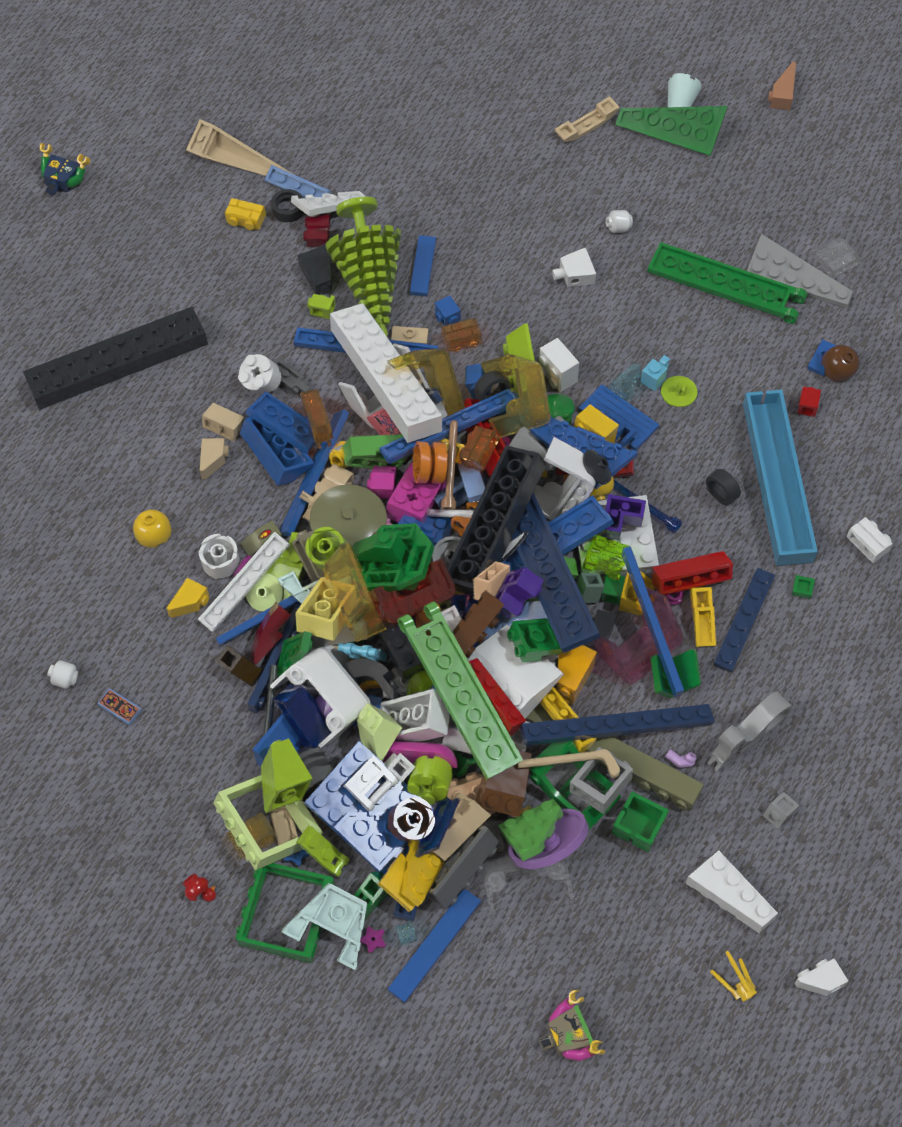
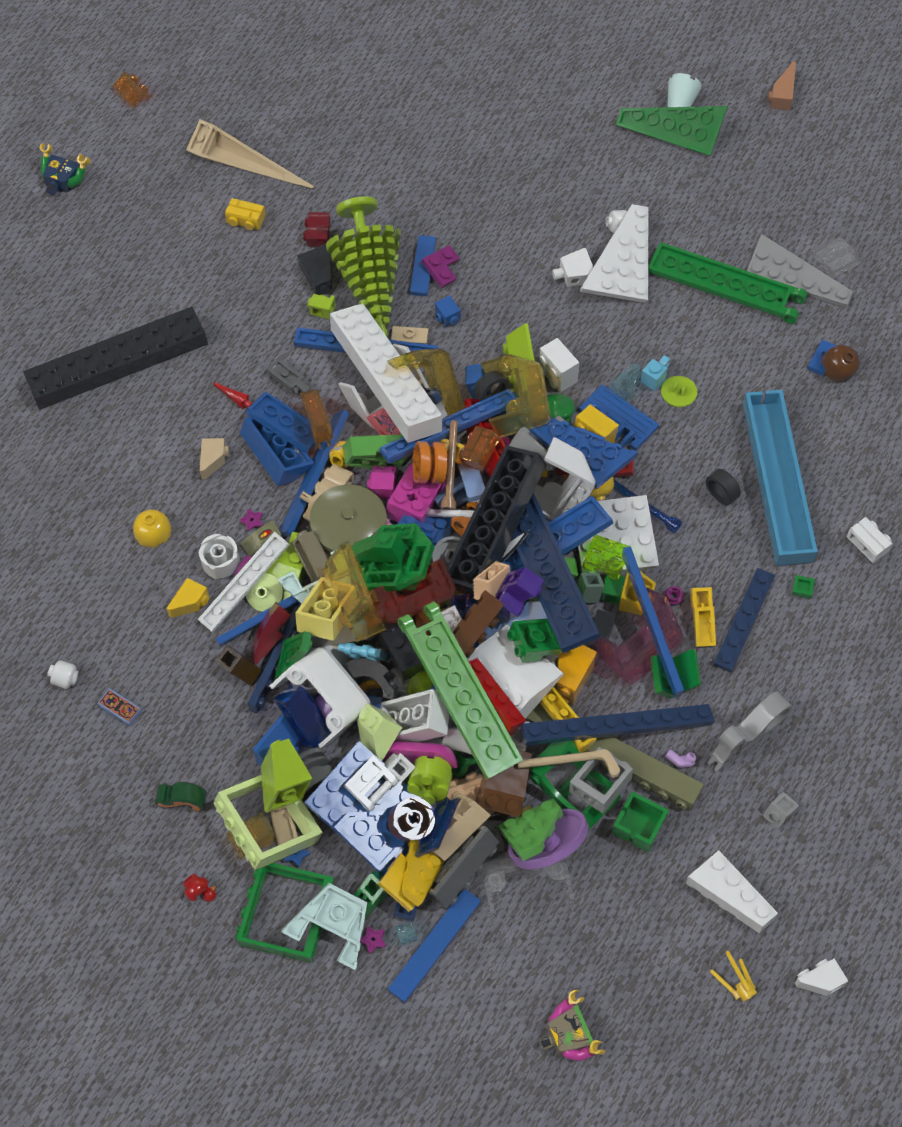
tan hinge [202,403,245,442] -> none
white brick [238,354,281,395] -> none
pearl dark grey bar [263,665,278,736] -> none
medium blue tile [264,165,331,198] -> none
black tyre [271,189,304,223] -> none
white wing [291,191,365,217] -> none
lime plate [296,826,350,878] -> none
lime brick [305,527,350,571] -> none
clear orange brick [441,318,482,352] -> none
tan slope [555,96,619,142] -> none
black dish [583,450,612,485] -> none
dark purple brick [600,494,646,541] -> none
red brick [652,551,733,595] -> none
red brick [797,386,821,417] -> none
none -> clear orange bracket [112,71,151,108]
none -> dark green animal [155,782,207,812]
none -> red piece [213,382,253,410]
none -> magenta plate [239,509,263,531]
none -> magenta plate [421,245,459,289]
none -> white wing [580,204,648,302]

